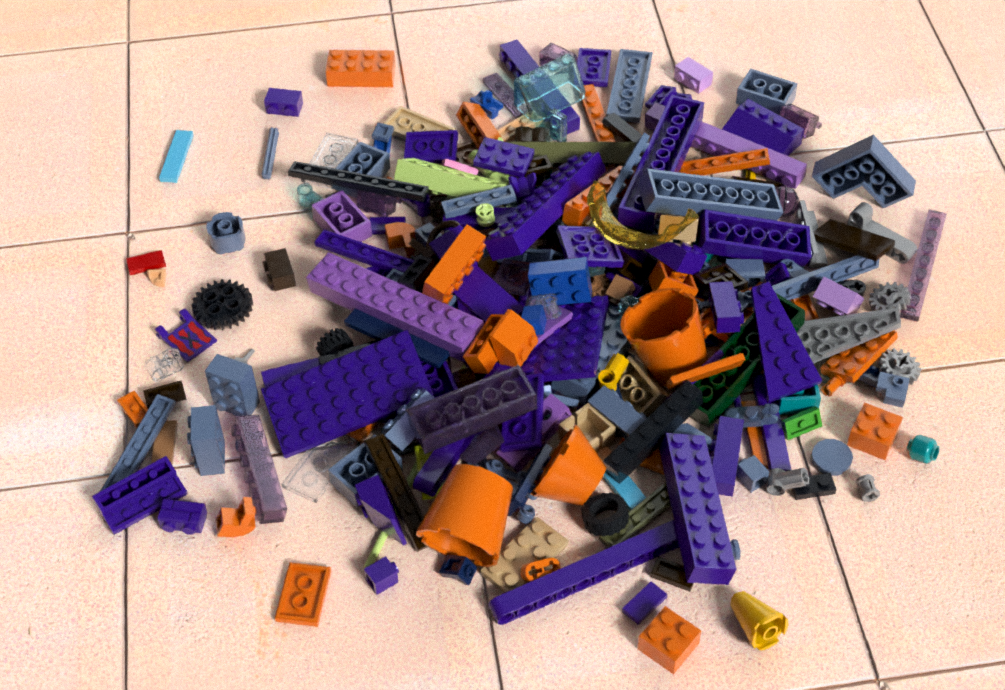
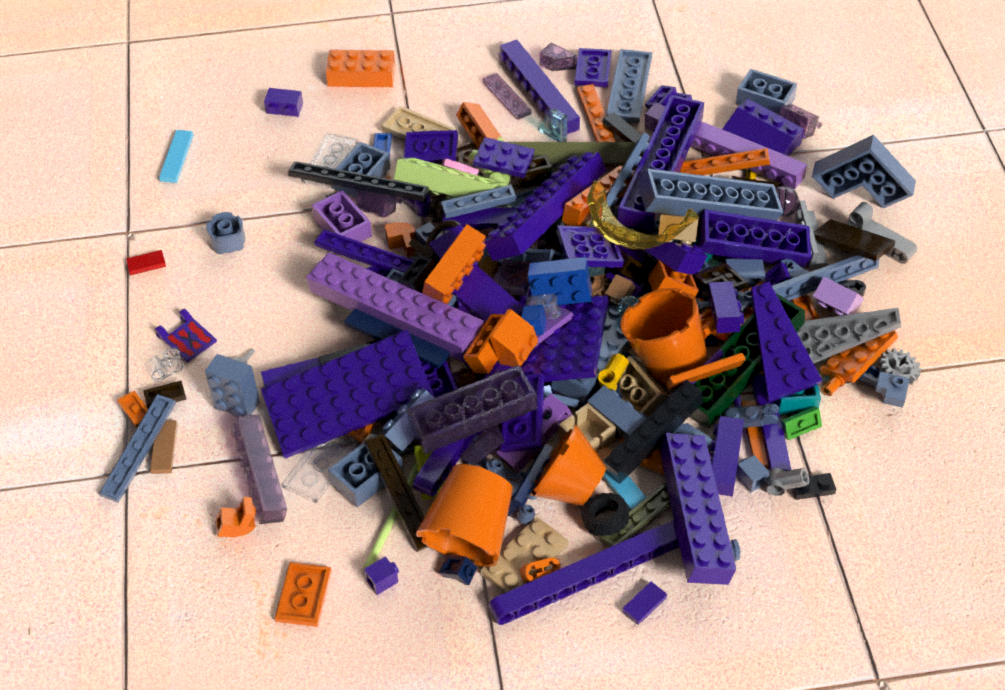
dark purple brick [92,456,188,535] -> none
light nougat tile [147,269,167,287] -> none
dark purple brick [158,499,207,535] -> none
sand blue brick [187,405,225,476] -> none
black gear [191,279,254,330] -> none
sand blue axle [261,127,279,180] -> none
dark brown brick [262,248,296,291] -> none
clear light blue piece [297,183,324,209] -> none
black tyre [316,328,354,356] -> none
dark purple slope [354,475,407,545] -> none
dark purple tile [370,217,406,235] -> none
sand blue tile [371,123,394,143] -> none
blue hips [470,90,503,119] -> none
yellowish green wheel [476,203,495,227] -> none
light nougat tile [497,110,543,143] -> none
dark purple brick [508,172,537,204] -> none
clear light blue windscreen [514,53,585,122] -> none
dark brown brick [515,127,550,142] -> none
orange brick [638,606,701,675] -> none
dark brown tile [650,556,694,592] -> none
lavender brick [674,57,713,94] -> none
yellow cone [730,591,789,651] -> none
sand blue tile [811,439,853,476] -> none
orange brick [847,403,903,460] -> none
light grey bush [856,474,880,502] -> none
light grey gear [868,282,911,314] -> none
clear purple plate [900,209,947,322] -> none
teal head [907,434,940,464] -> none

